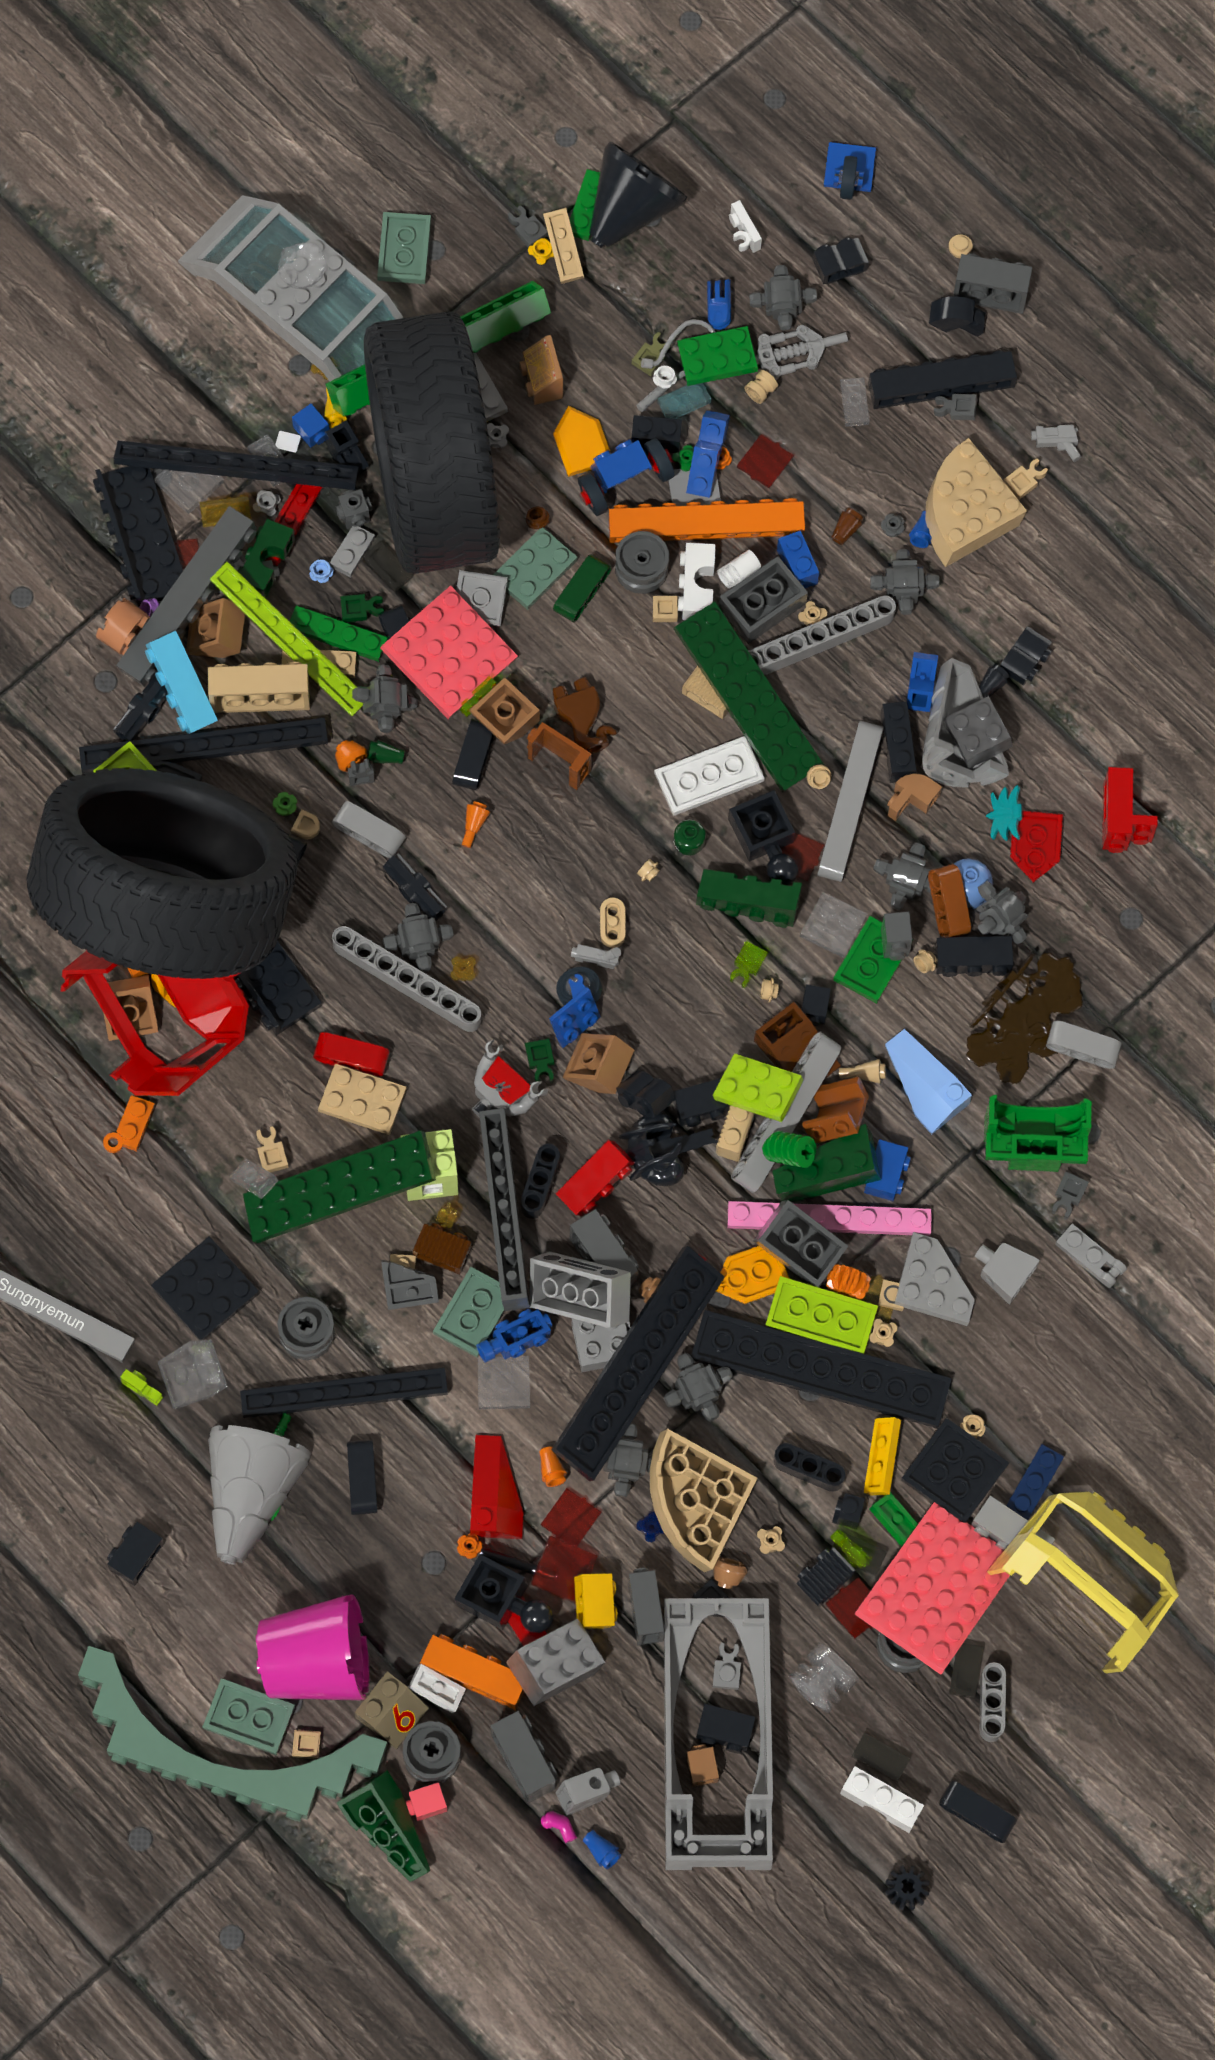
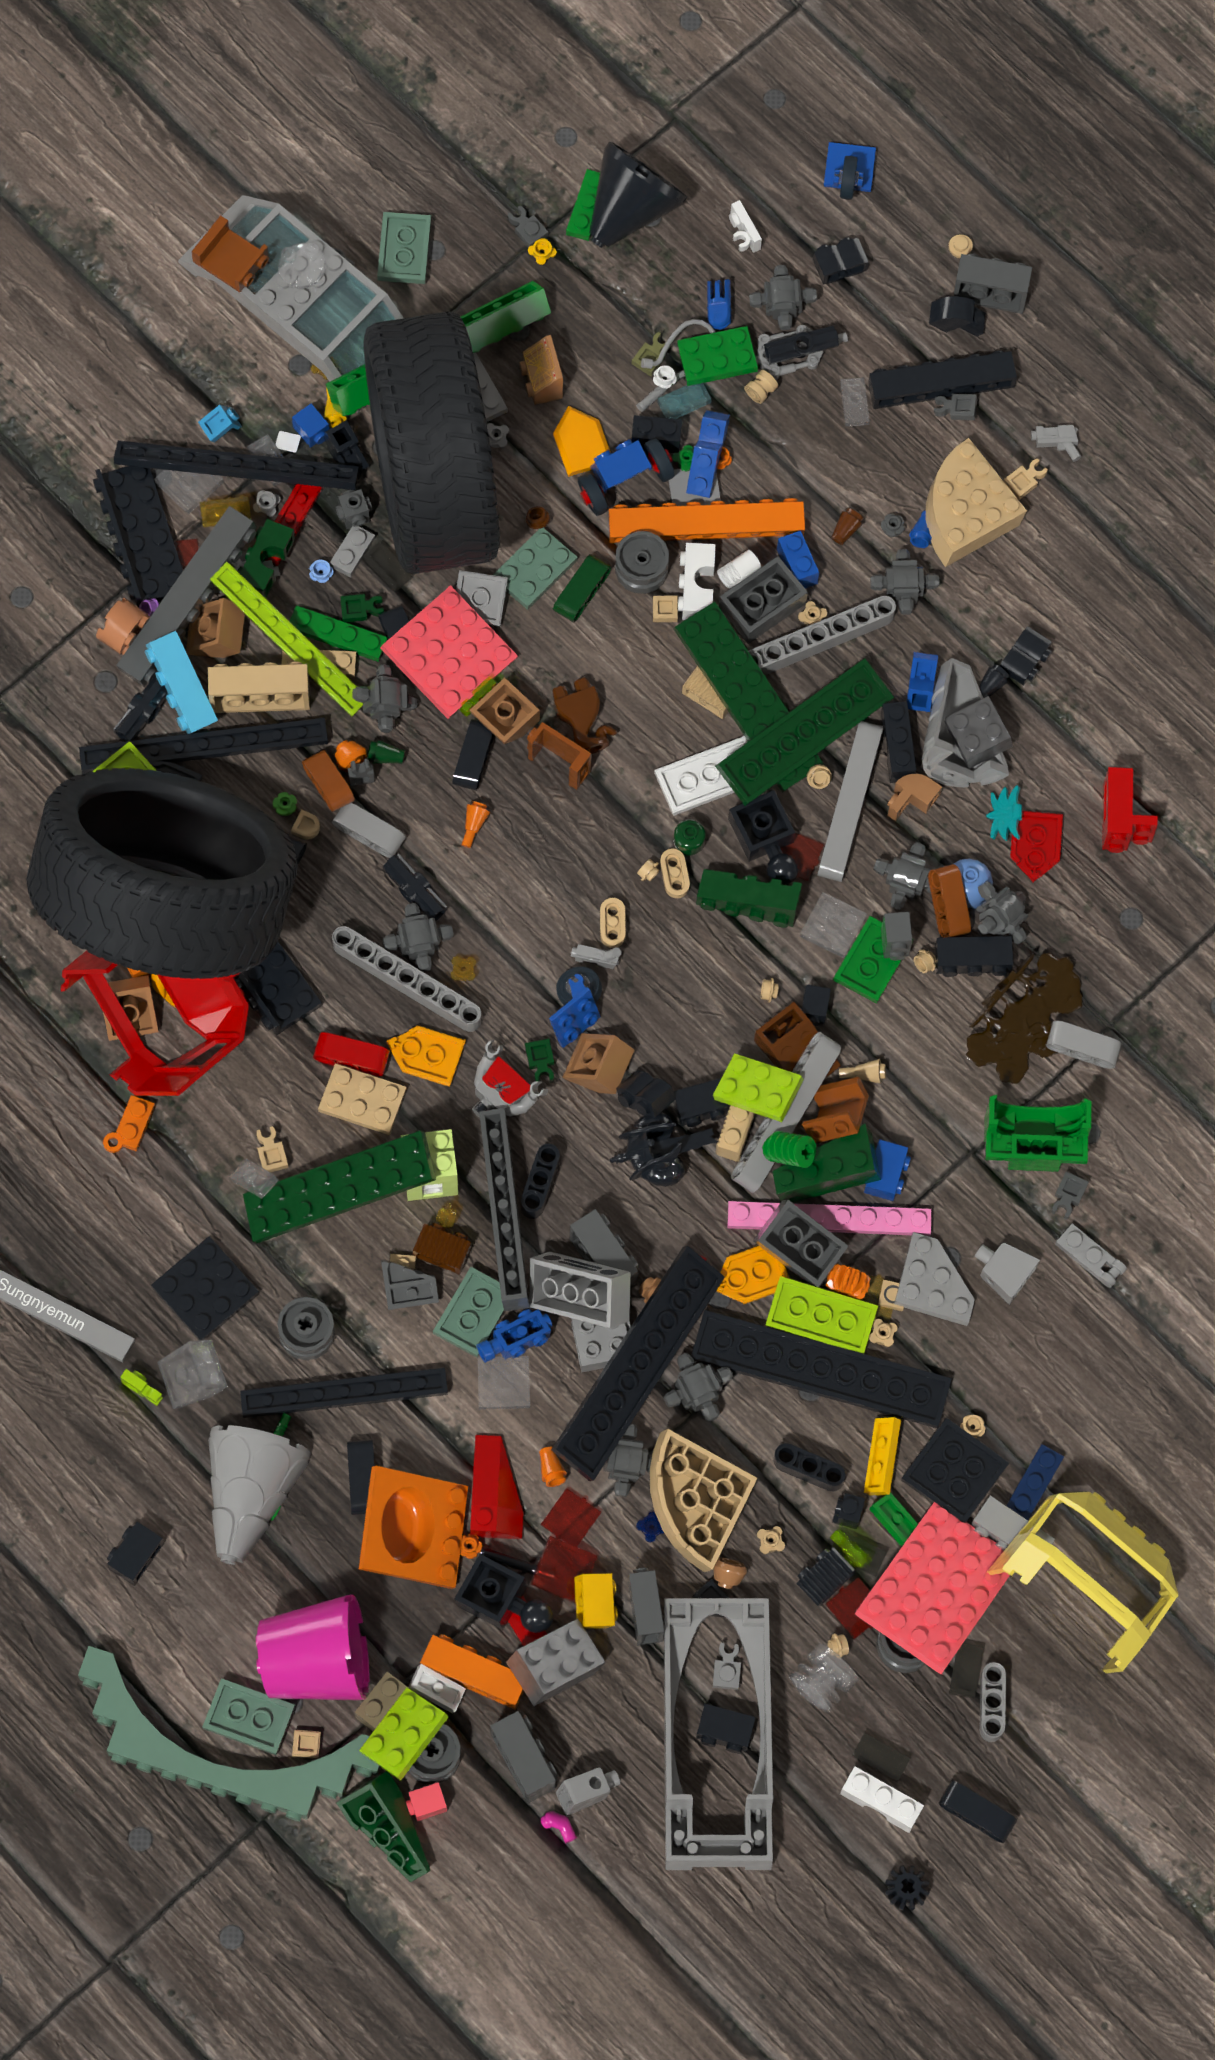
tan plate [543,208,584,284] -> none
red brick [556,1140,635,1216] -> none
blue cone [583,1830,621,1869] -> none
medium nougat brick [686,1744,719,1787] -> none
clear neon green plate [730,941,768,988] -> none
clear red piece [737,434,794,489] -> none
light blue wedge [885,1029,972,1135] -> none
none -> dark orange panel [192,215,269,293]
none -> dark azure bracket [198,404,242,443]
none -> dark orange beam [302,750,355,812]
none -> orange piece [359,1466,468,1589]
none -> lime plate [359,1687,448,1780]
none -> light orange tile [386,1026,466,1087]
none -> tan plate [660,849,690,898]
none -> dark green plate [715,658,894,806]
none -> black piece [764,326,839,365]
none -> tan plate [828,1633,849,1659]

